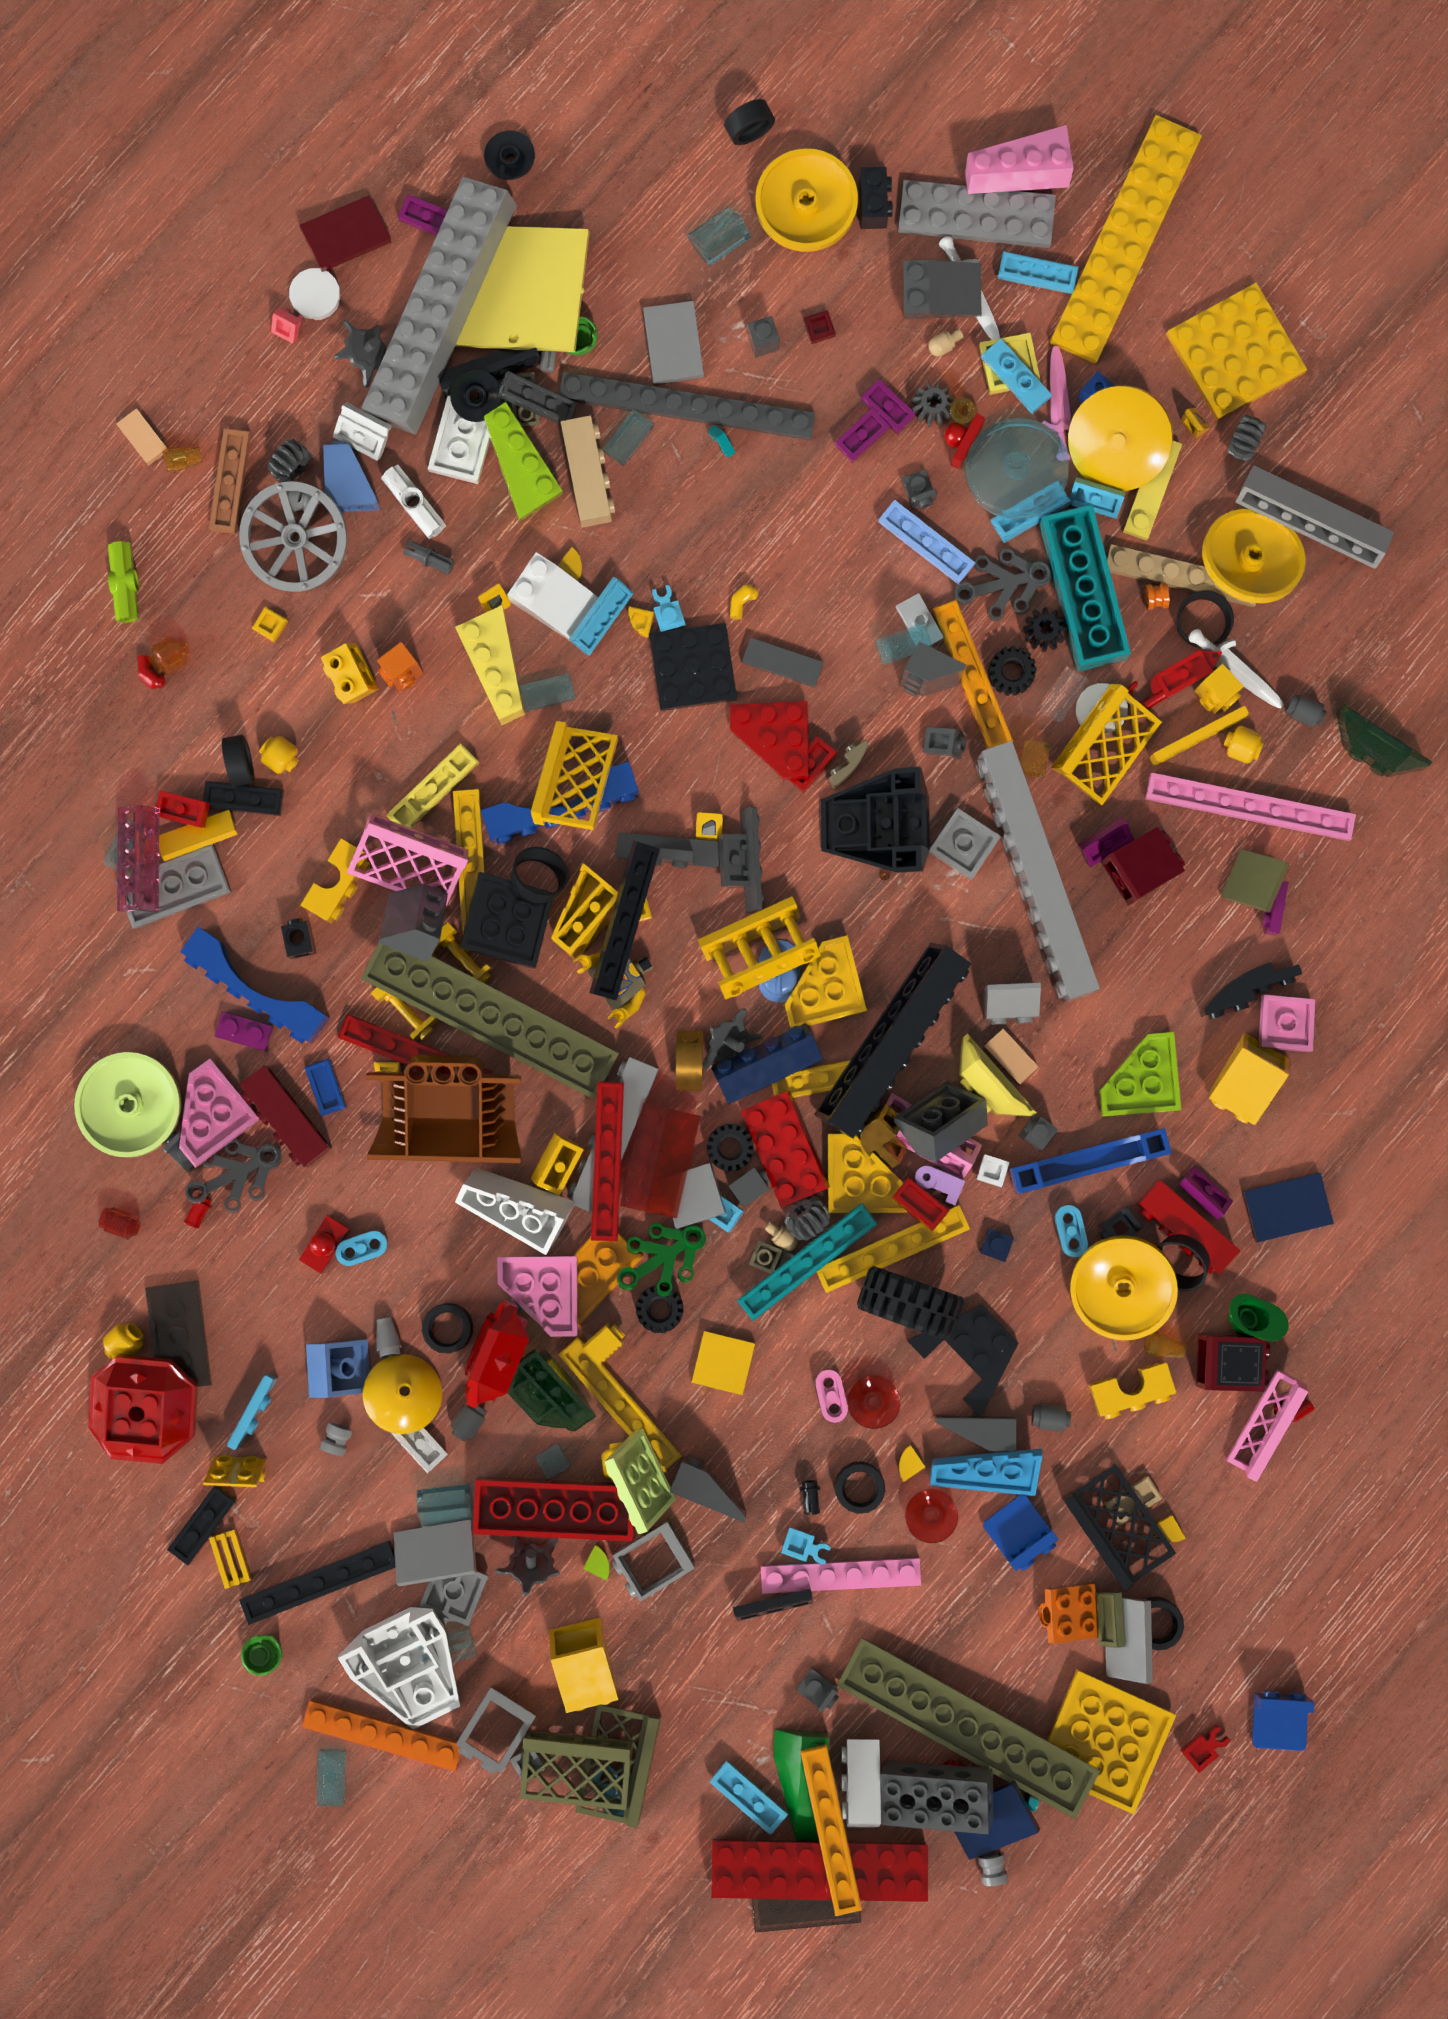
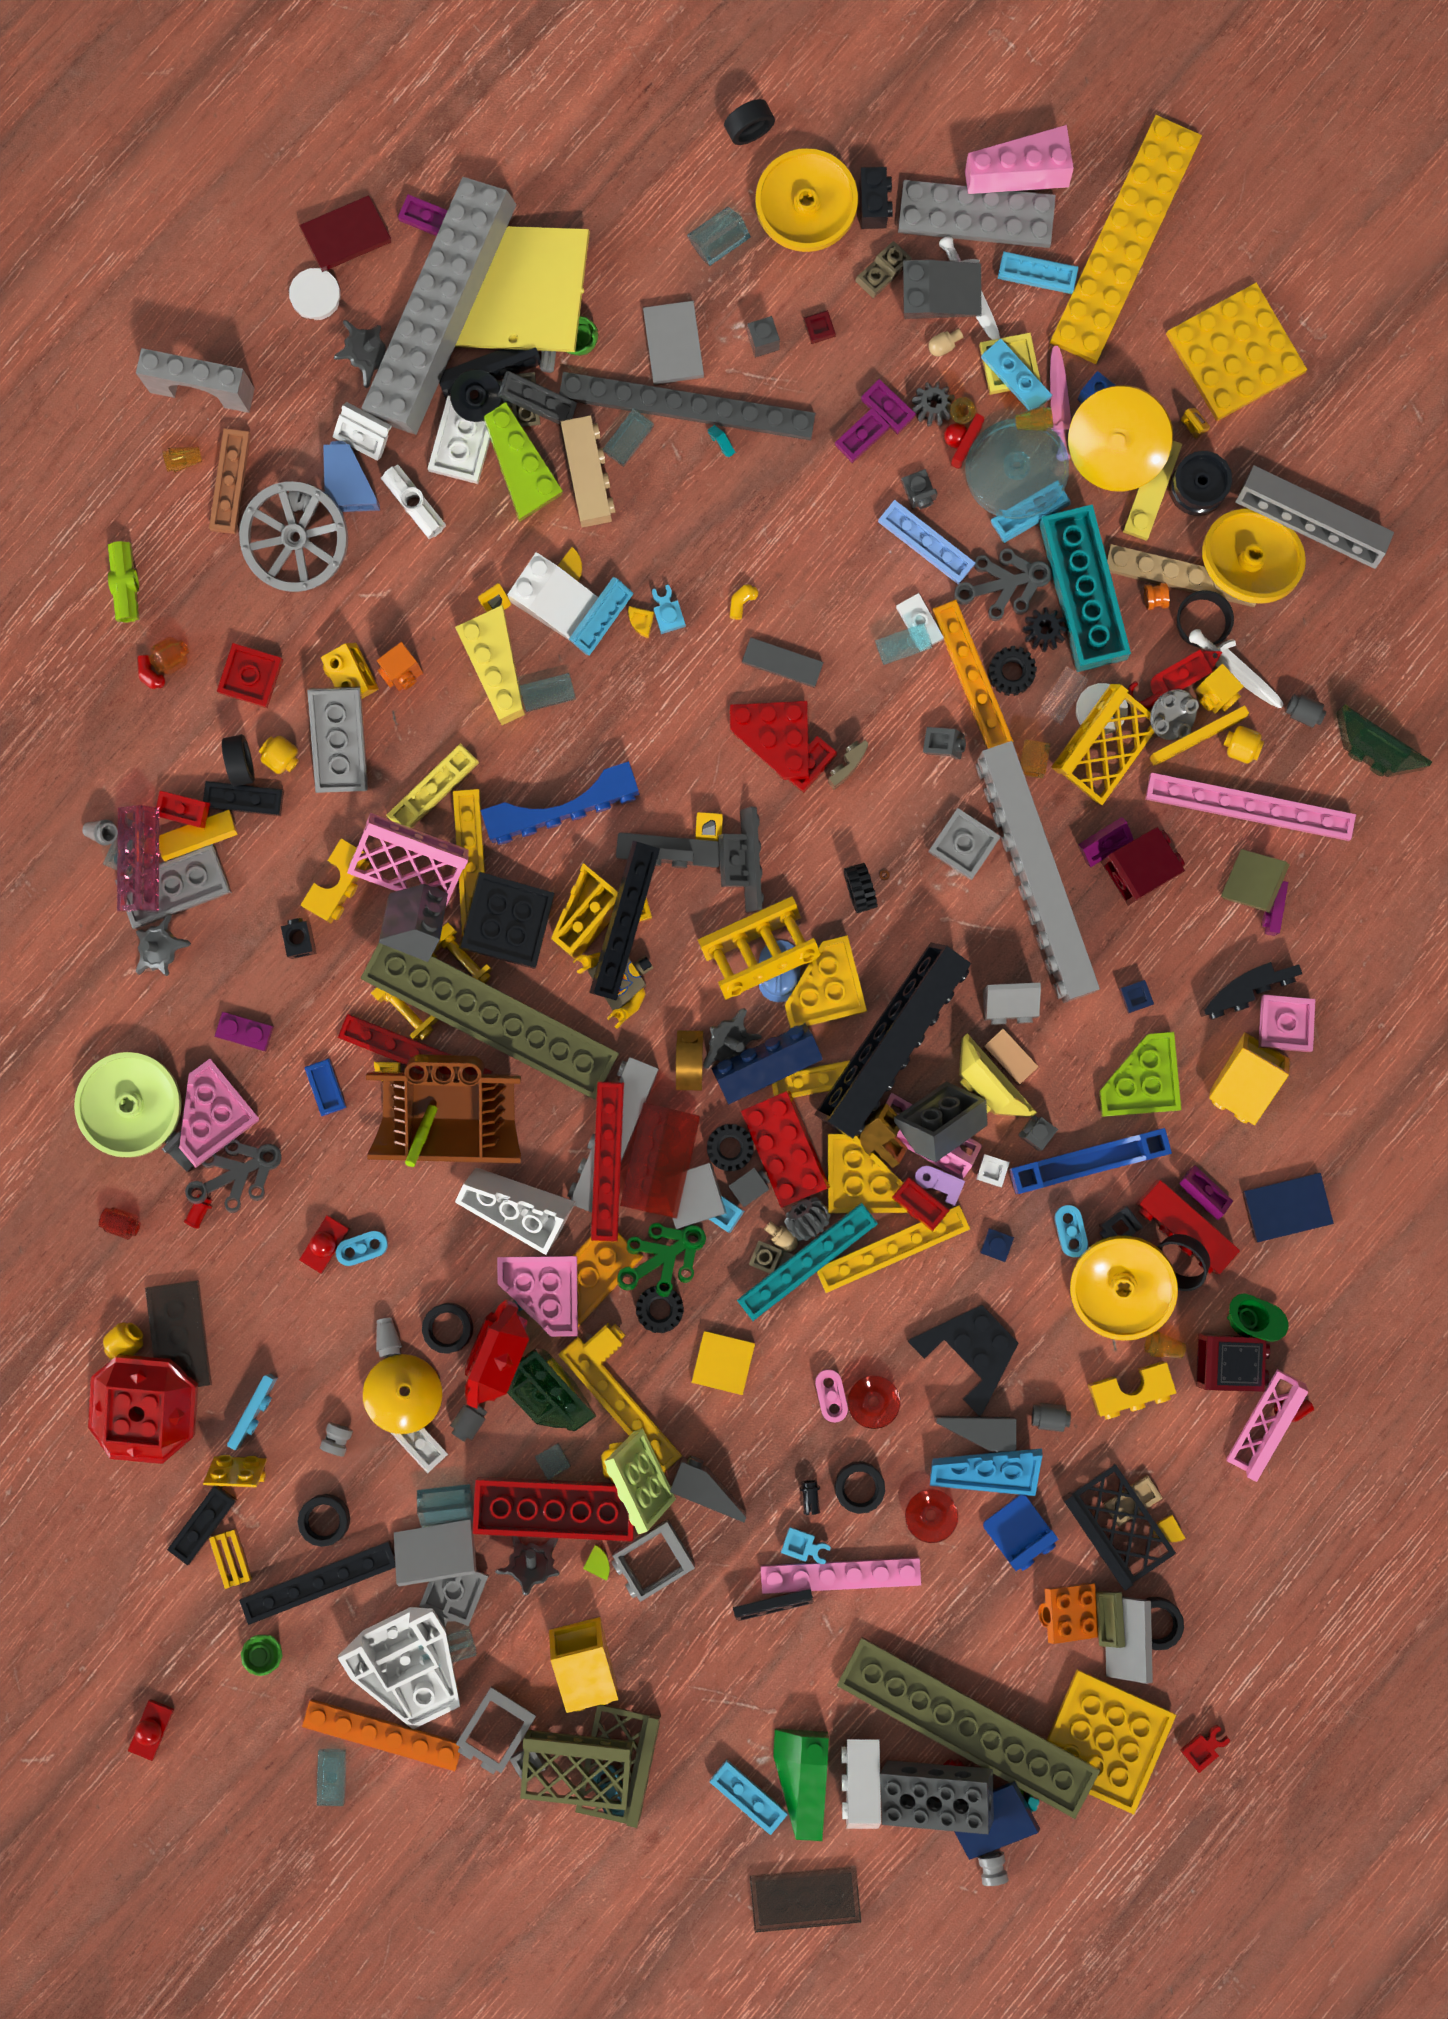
light nougat tile [116,408,169,466] -> none
blue arch [180,927,329,1044] -> none
dark red brick [239,1065,332,1168] -> none
yellow tile [252,606,288,643] -> none
dark grey gear [267,439,311,482] -> none
coral tile [271,308,302,343] -> none
medium blue slope [306,1339,370,1398] -> none
dark grey axle [403,540,454,574] -> none
black dish [484,130,535,180] -> none
black tyre [511,847,569,903] -> none
yellow brick [530,1132,584,1196] -> none
yellow fence [531,721,618,830] -> none
black plate [650,623,737,711] -> none
red brick [711,1839,928,1902] -> none
dark grey bracket [796,1667,839,1712] -> none
light orange tile [800,1744,862,1916] -> none
black wedge [821,767,930,873] -> none
black tyre [857,1266,964,1340] -> none
yellow tile [899,1445,925,1482] -> none
dark grey slope [900,641,966,697] -> none
medium azure plate [1069,477,1125,519] -> none
dark grey gear [1228,415,1266,462] -> none
blue bracket [1252,1690,1314,1751] -> none
none -> light grey cone [82,820,118,846]
none -> red tile [128,1699,174,1761]
none -> light grey arch [136,348,255,413]
none -> dark grey piece [136,914,191,976]
none -> red plate [216,643,283,709]
none -> black tyre [297,1494,350,1547]
none -> light grey tile [307,687,368,793]
none -> lime piece [405,1105,438,1167]
none -> black tyre [844,863,878,913]
none -> dark tan slope [855,241,912,298]
none -> clear yellow cone [1015,405,1054,431]
none -> dark blue plate [1119,980,1154,1014]
none -> light grey dish [1150,689,1199,740]
none -> black wheel [1169,451,1232,516]

